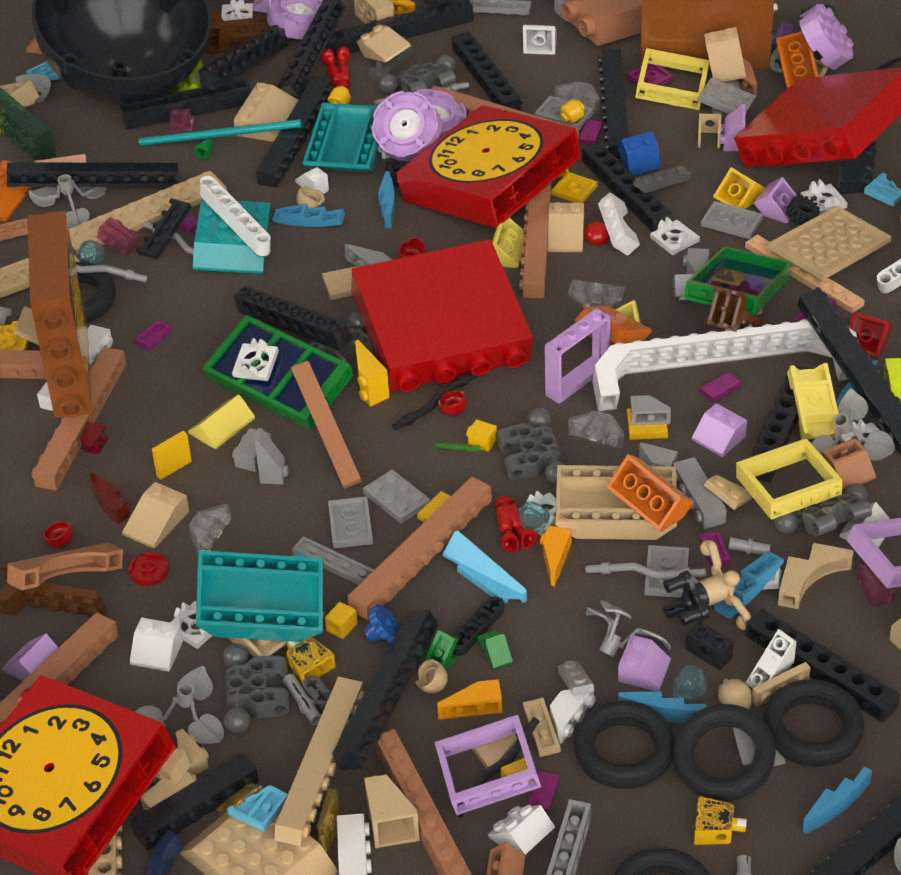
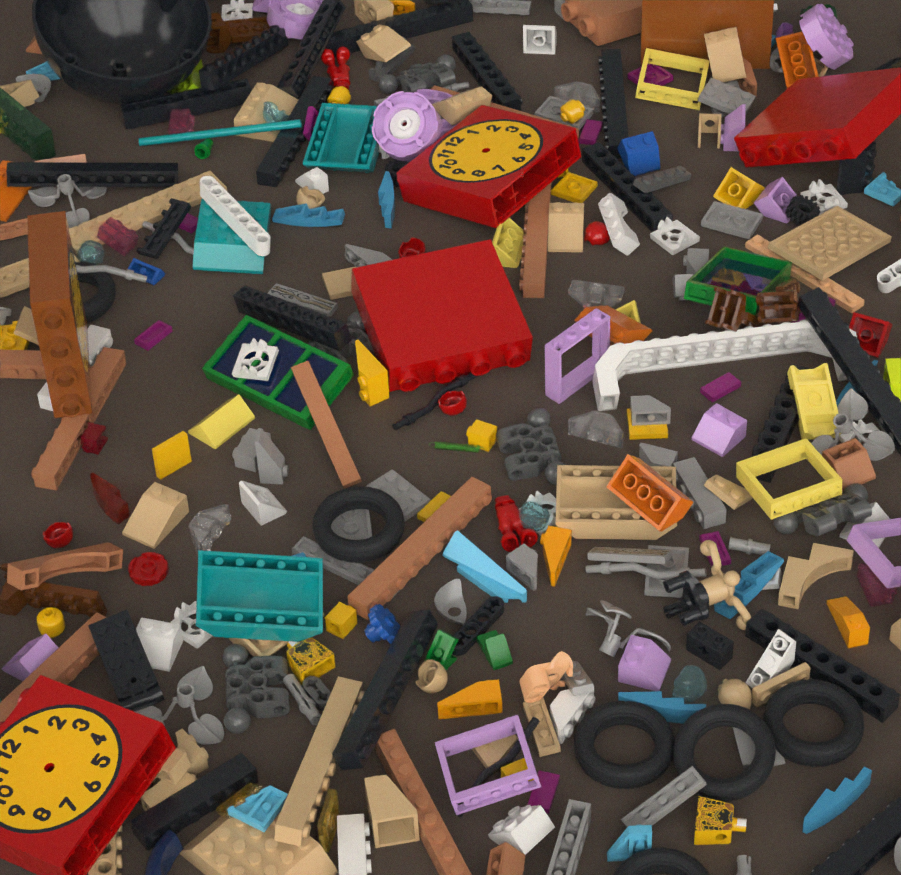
none -> yellow head [37,607,65,638]
none -> black hinge [88,609,165,712]
none -> blue slope [128,258,166,285]
none -> white slope [239,480,287,526]
none -> clear light blue hair [263,101,289,123]
none -> light grey tile [267,283,338,317]
none -> magenta tile [303,106,319,142]
none -> black tyre [312,486,405,563]
none -> tan slope [431,86,492,125]
none -> light grey piece [434,579,467,625]
none -> light grey slope [506,544,538,591]
none -> light nougat piece [519,651,573,703]
none -> light grey tile [588,547,672,564]
none -> medium azure wing [607,824,652,862]
none -> light grey tile [621,766,707,828]
none -> reddish brown hinge [756,278,801,324]
none -> light orange slope [826,596,870,648]

